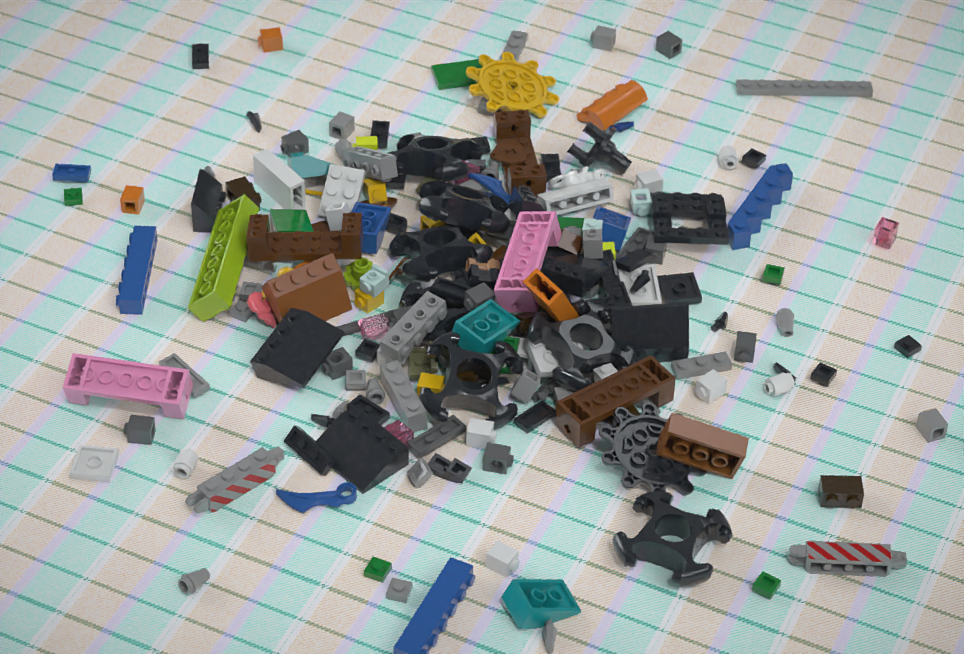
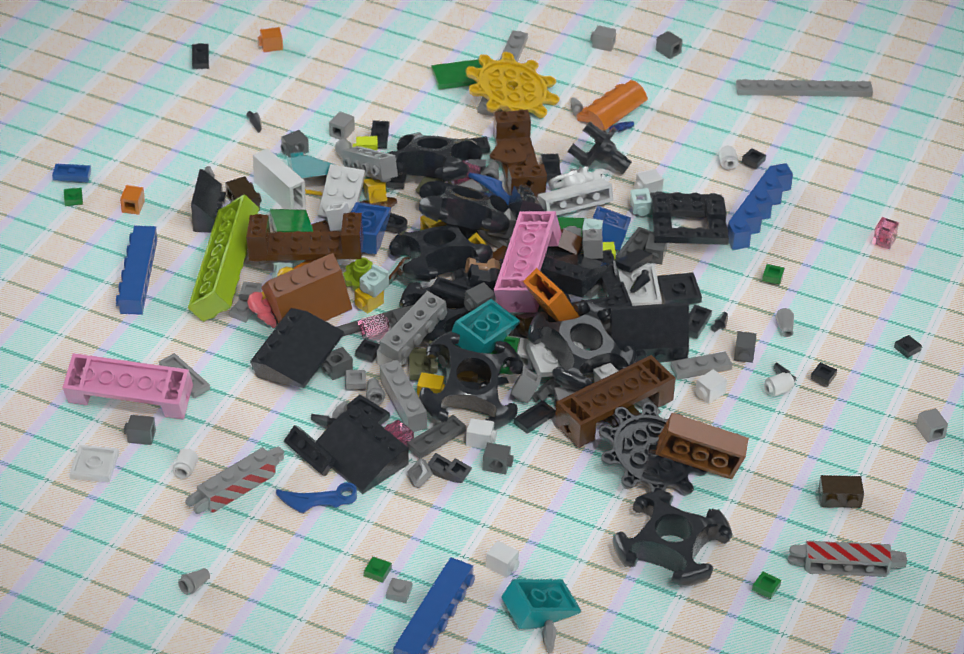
none -> light grey bar [571,97,584,116]
none -> black plate [689,305,712,339]

